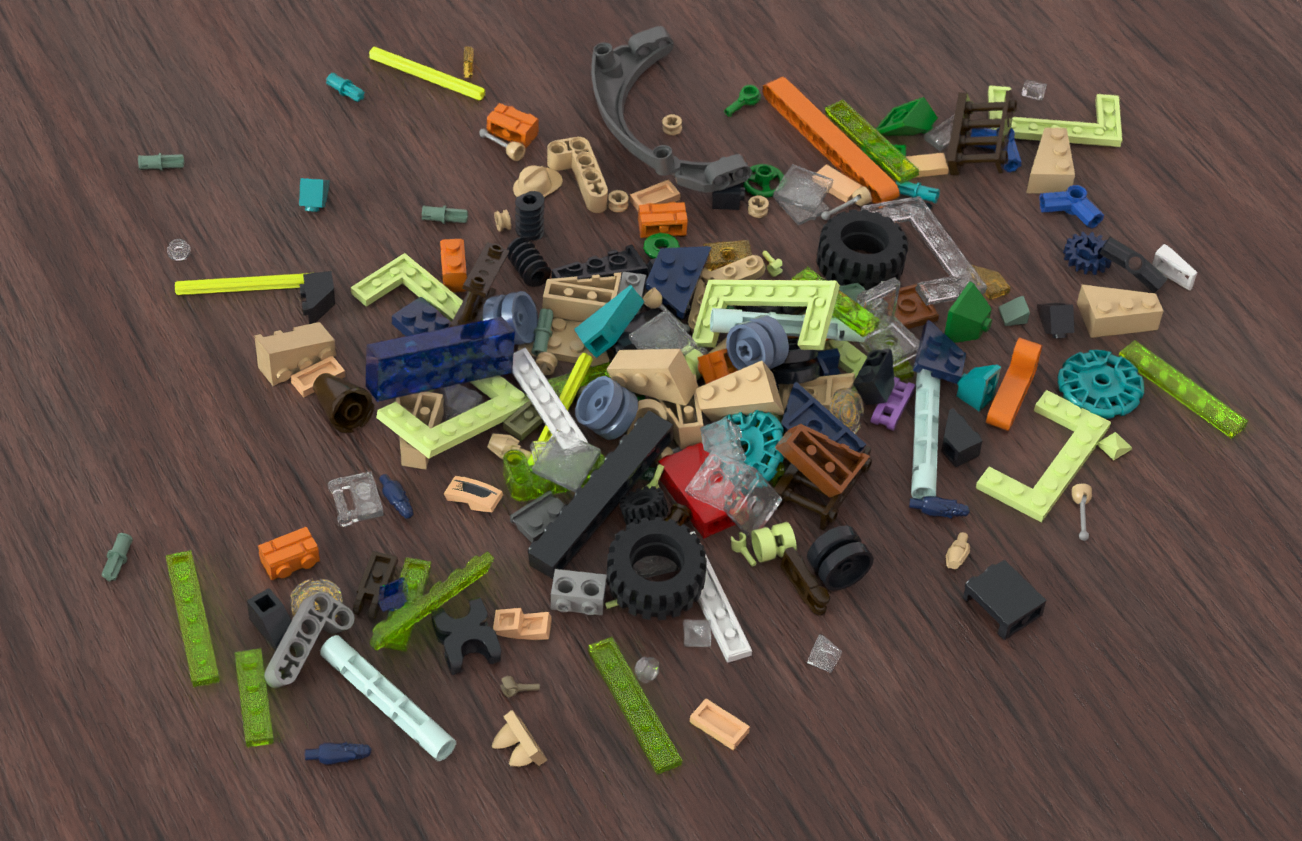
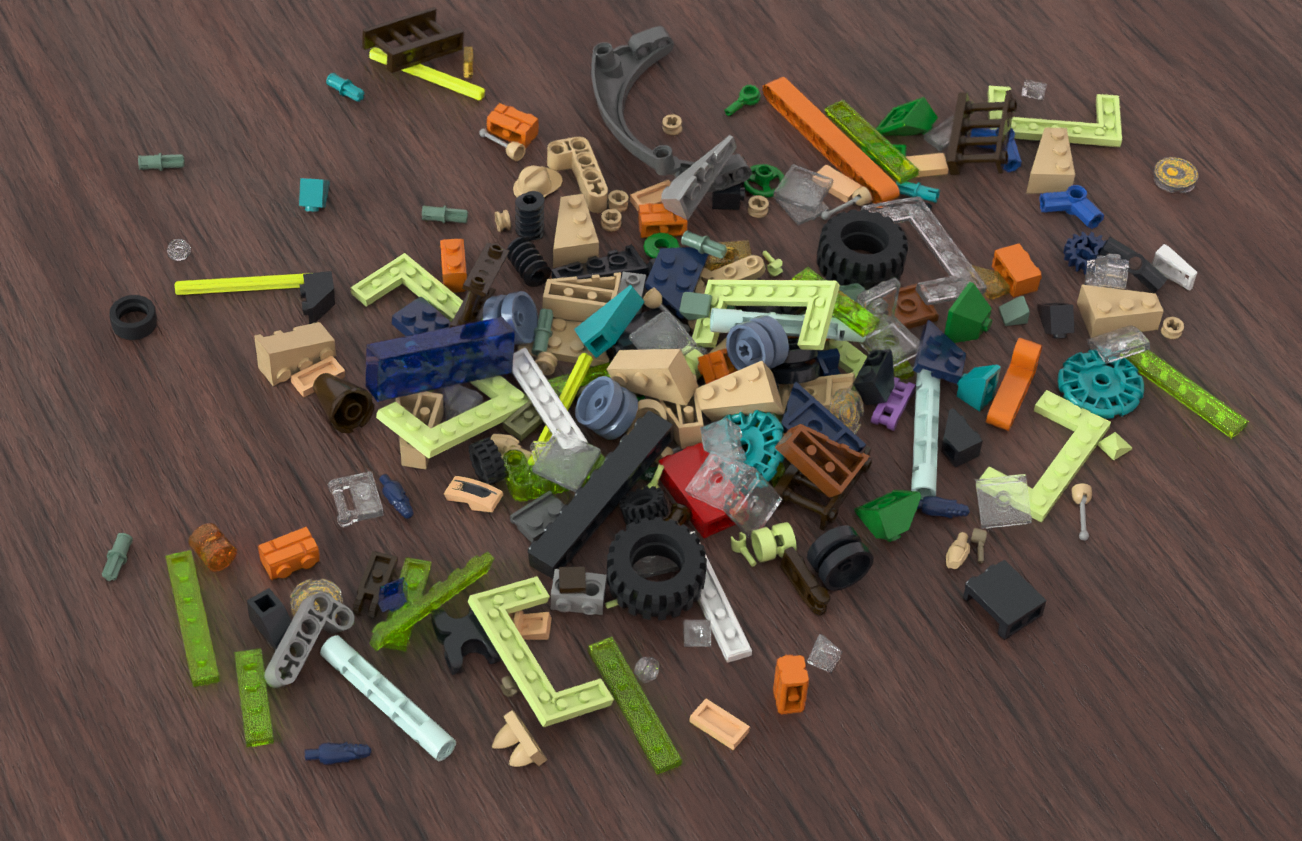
none -> black tyre [110,295,157,340]
none -> clear orange wheel [188,523,237,572]
none -> dark brown fence [362,7,464,73]
none -> black tyre [468,438,506,485]
none -> yellowish green plate [468,577,614,727]
none -> tan wedge [553,194,599,268]
none -> dark brown tile [559,567,586,594]
none -> tan bush [601,209,622,232]
none -> light grey wedge [661,135,737,220]
none -> sand green slope [679,292,712,320]
none -> sand green axle [681,230,727,258]
none -> orange brick [773,655,809,714]
none -> green slope [854,490,921,542]
none -> dark tan hand [971,528,987,564]
none -> clear plate [975,474,1032,529]
none -> orange brick [992,243,1042,298]
none -> clear brick [1085,254,1129,289]
none -> clear slope [1087,325,1150,364]
none -> tile [1153,157,1199,193]
none -> tan bush [1161,317,1184,339]

